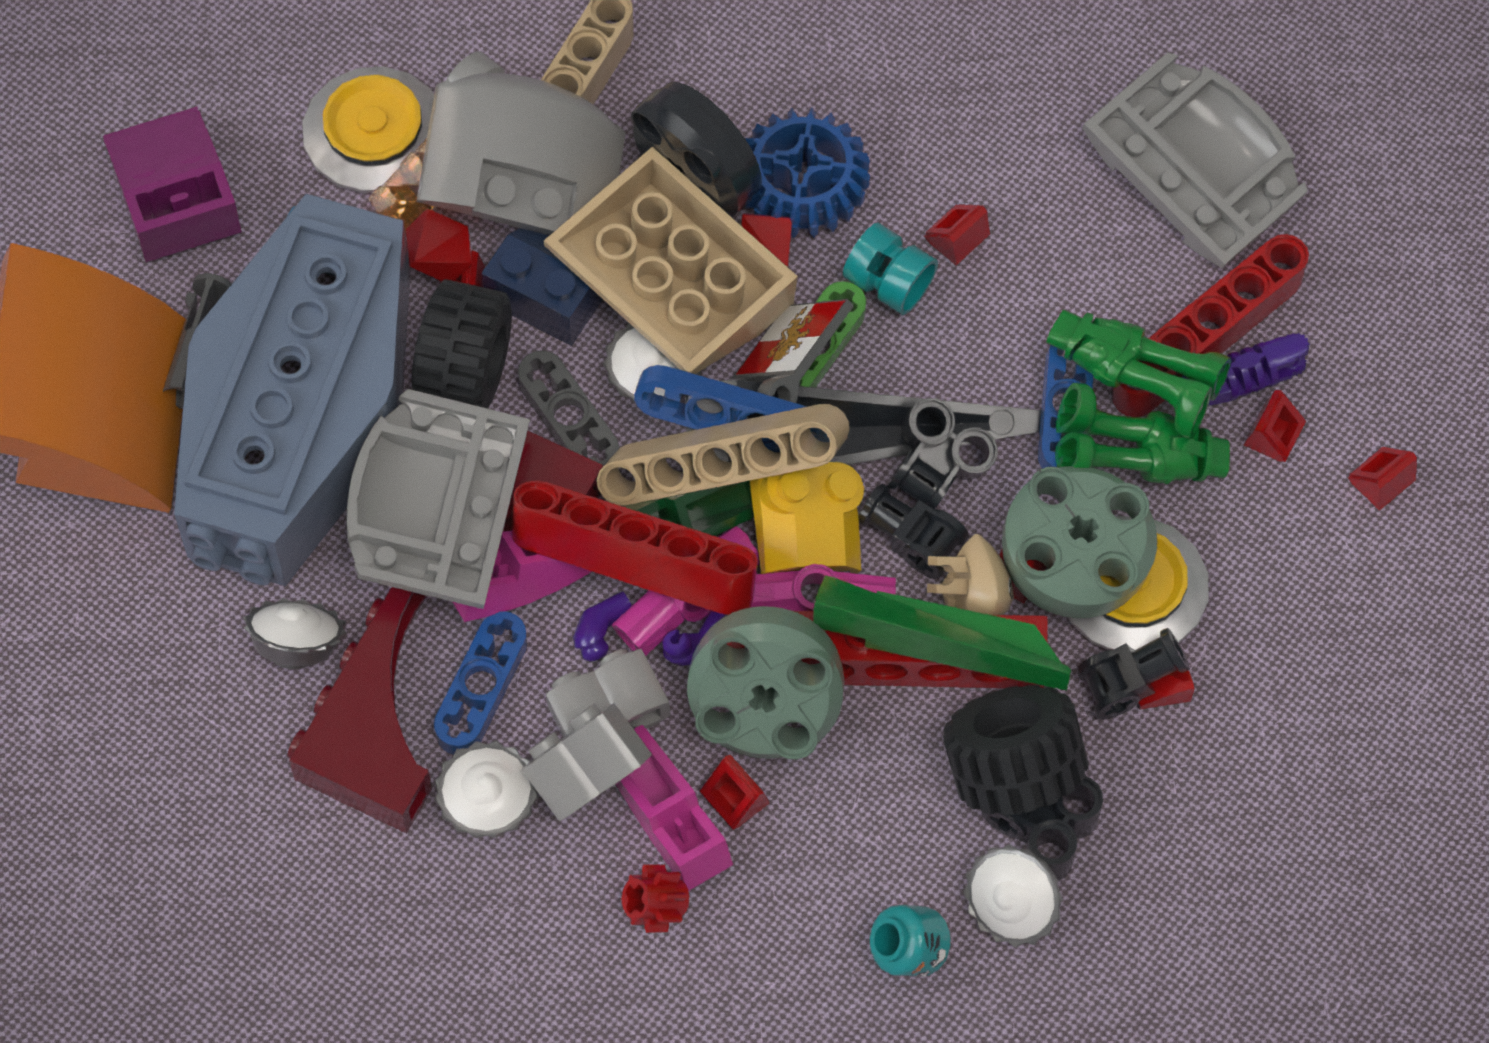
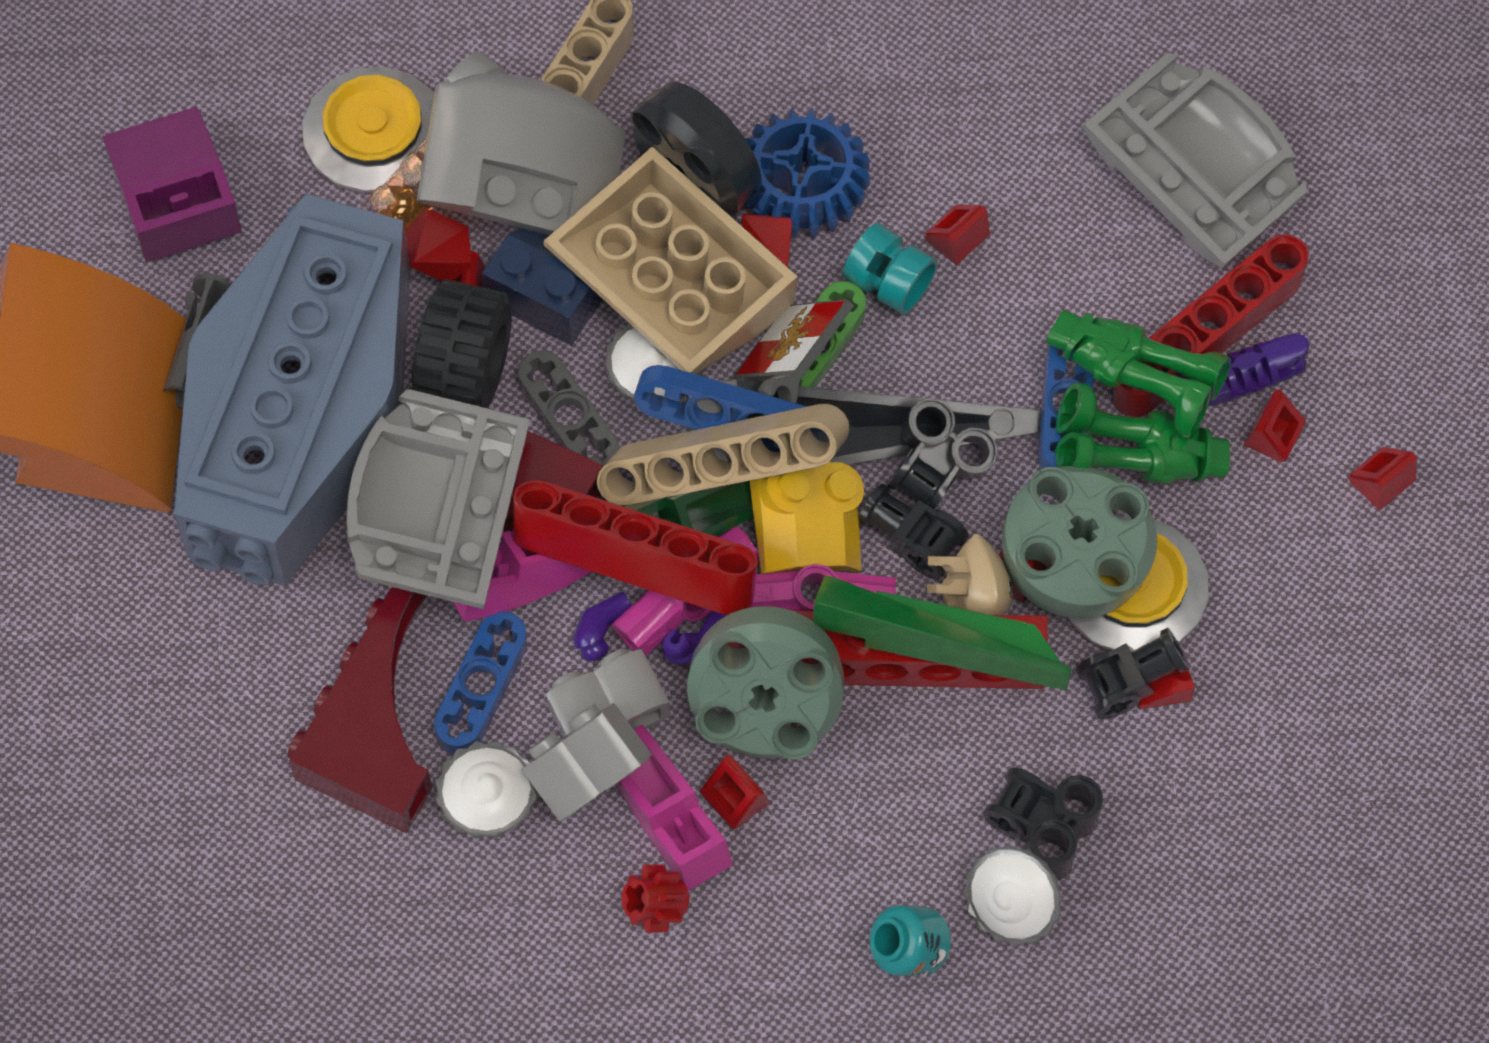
piece [243,598,347,669] -> none
black tyre [943,685,1089,815] -> none

